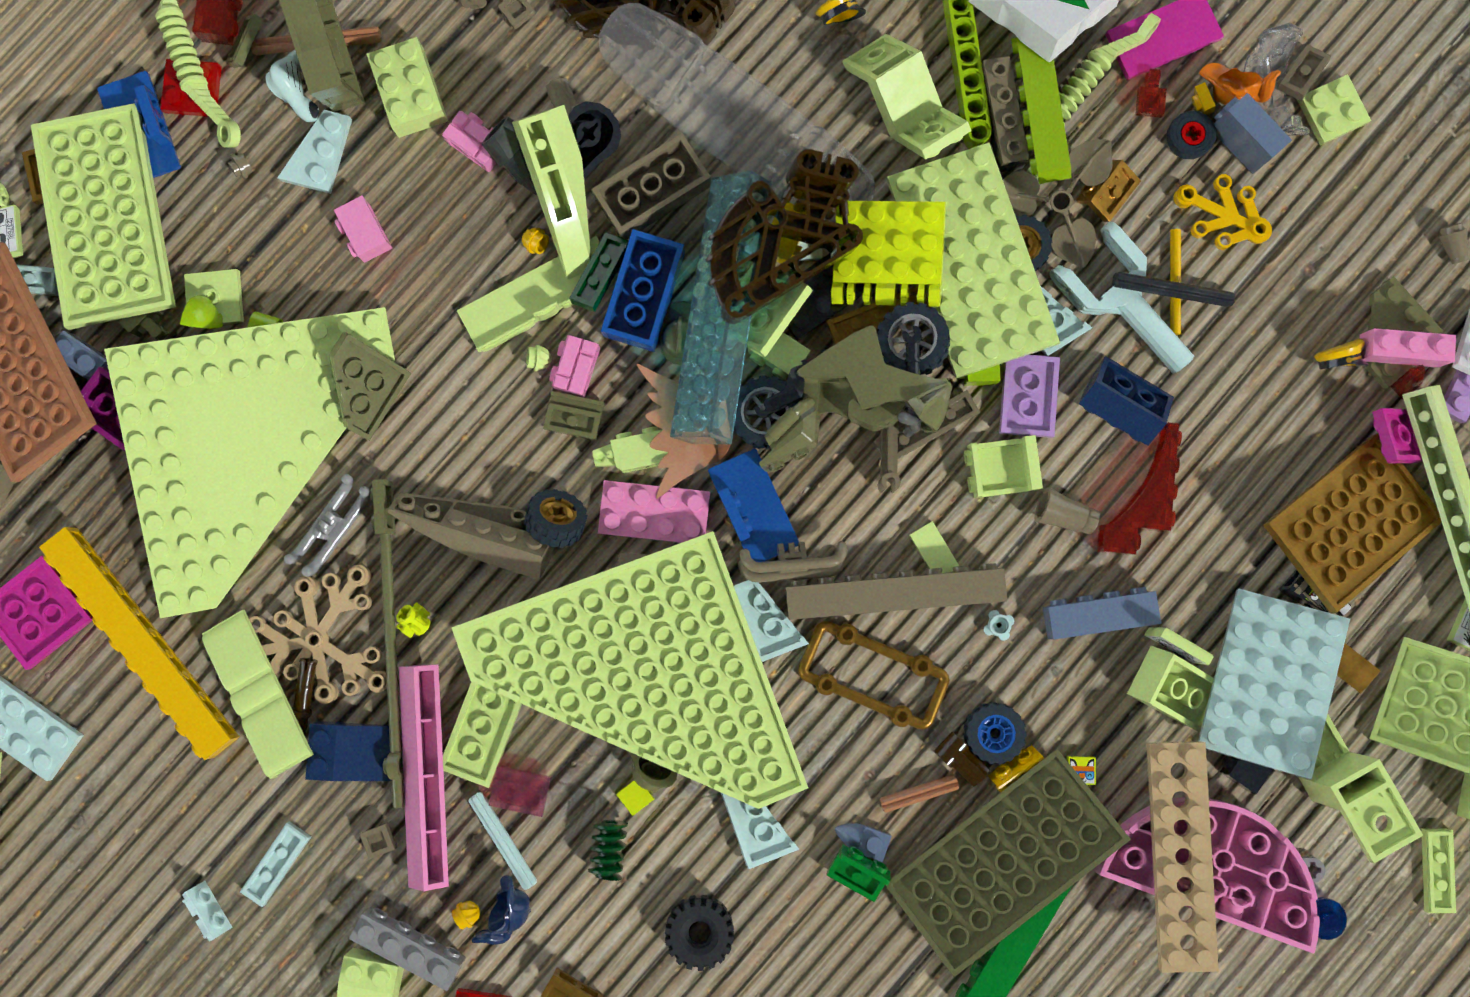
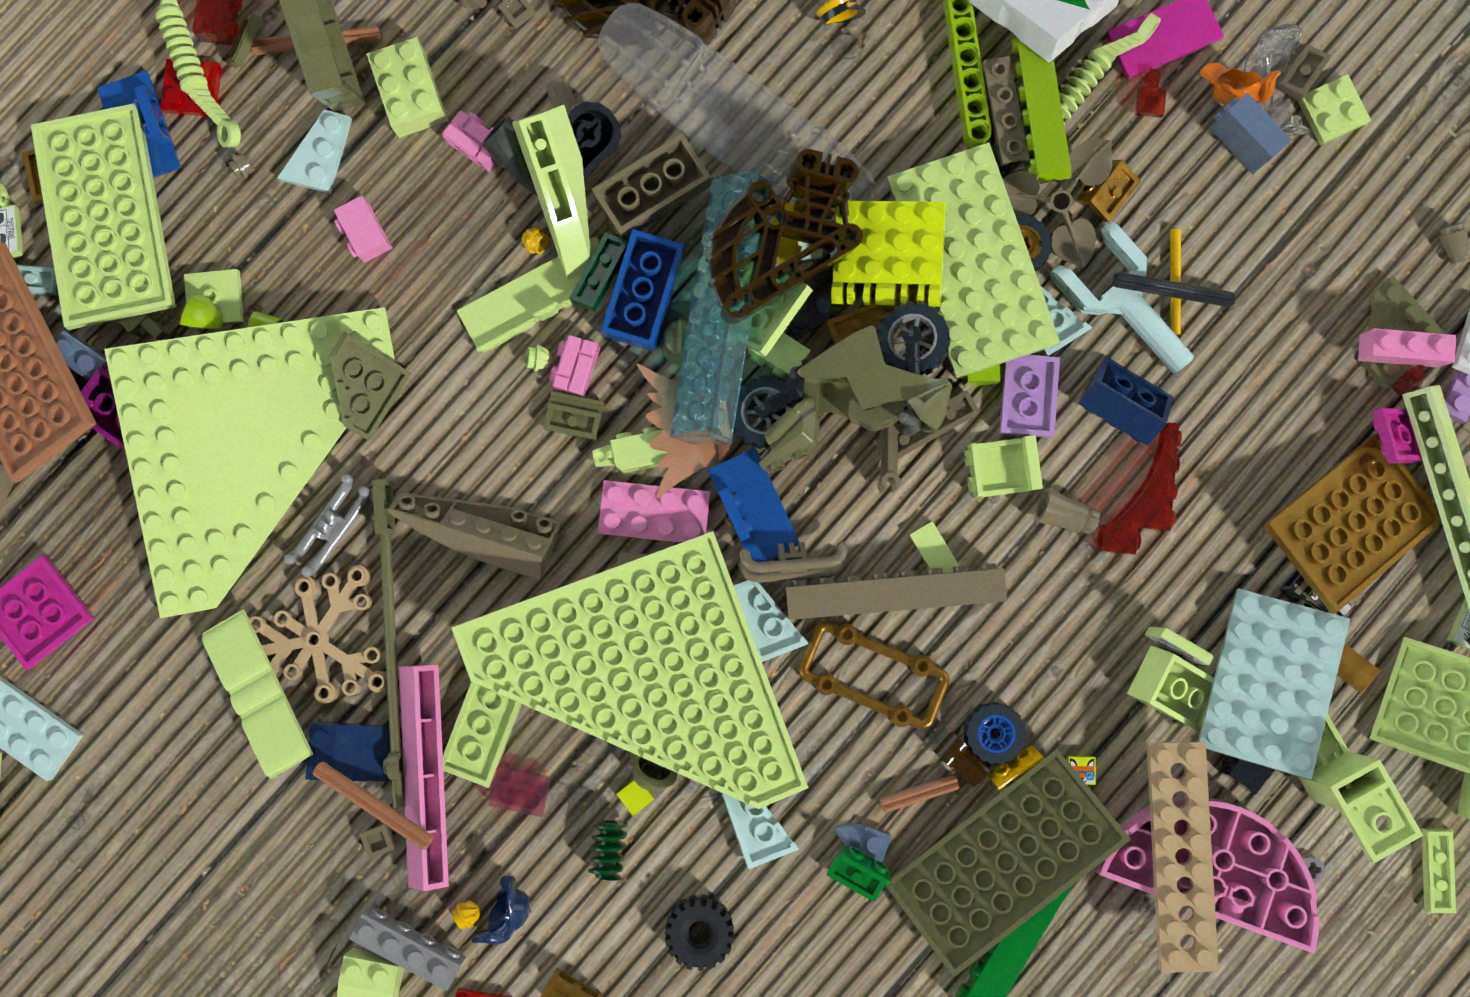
yellow brick [39,527,240,760] -> none
light aqua hinge [182,881,232,942] -> none
light aqua tile [240,821,312,907] -> none
light aqua head [266,49,319,122] -> none
dark brown pin [292,658,318,738] -> none
neon yellow gear [396,602,430,638] -> none
light aqua axle [469,792,537,890] -> none
black wheel [524,489,588,548] -> none
yellowish green bracket [842,34,971,159] -> none
light aqua plate [983,610,1014,641] -> none
sand blue brick [1043,587,1161,640] -> none
black bush [1167,111,1216,160] -> none
yellow plant [1173,174,1272,250] -> none
yellow plate [1191,82,1216,115] -> none
piece [1314,339,1369,369] -> none
clear blue plate [1316,897,1347,940] -> none
none -> nougat axle [313,762,434,850]

